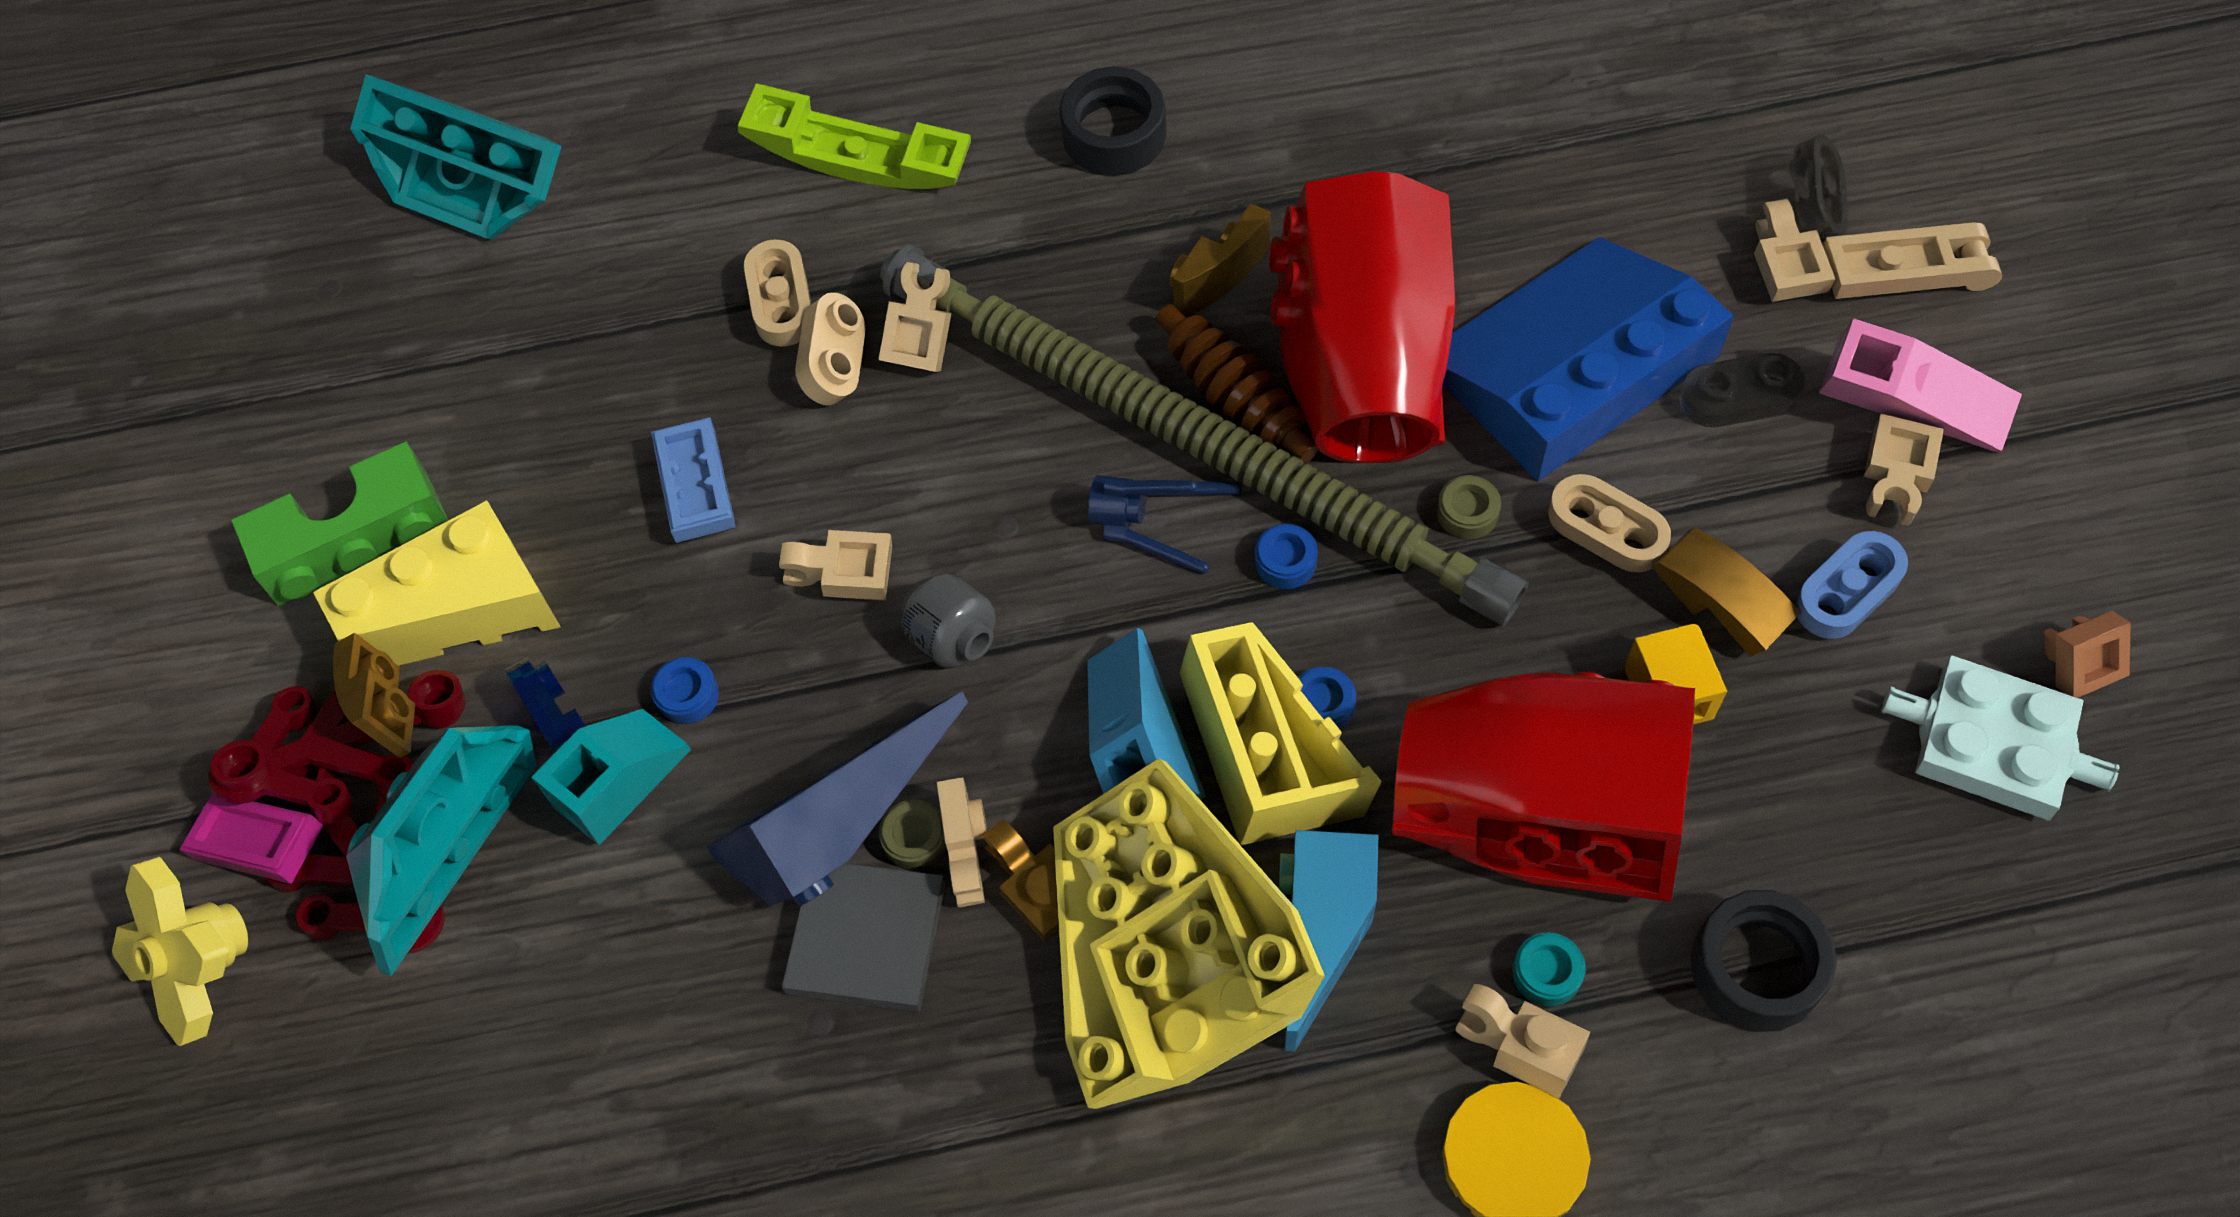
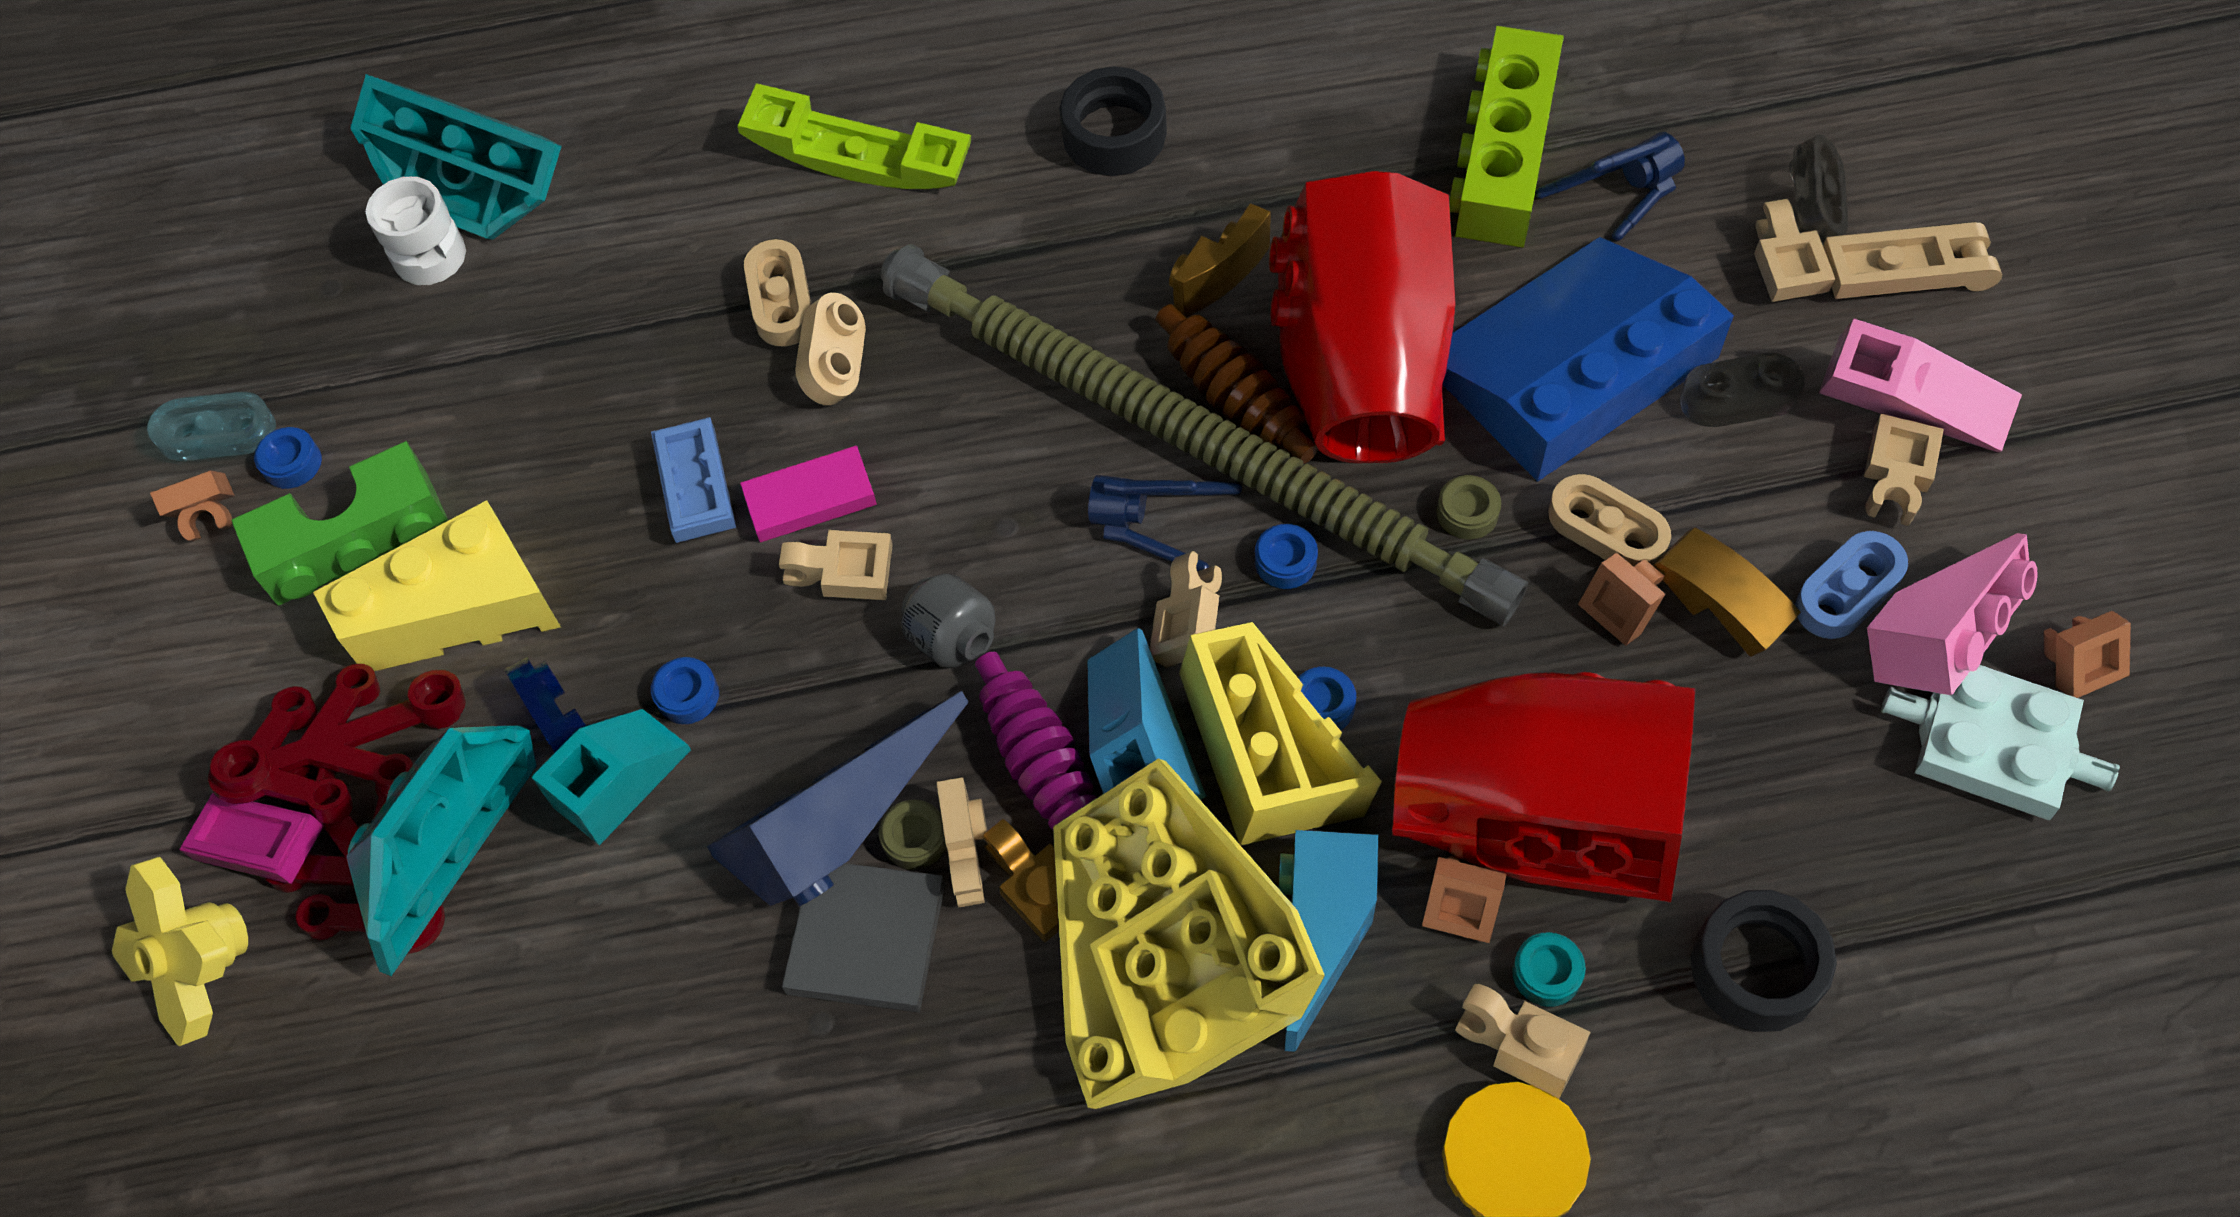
pearl gold slope [333,632,415,758] -> none
tan plate [879,262,951,372] -> none
yellow panel [1625,624,1727,725] -> none
none -> clear light blue plate [147,392,276,461]
none -> nougat tile [150,470,235,541]
none -> blue tile [254,427,322,489]
none -> white wheel [365,177,466,285]
none -> dark pink tile [740,445,877,543]
none -> magenta piece [975,652,1098,831]
none -> tan plate [1150,551,1222,668]
none -> nougat tile [1422,856,1506,943]
none -> lime brick [1449,26,1564,248]
none -> dark blue plant [1534,132,1685,241]
none -> nougat tile [1578,553,1665,646]
none -> bright pink slope [1867,533,2037,695]

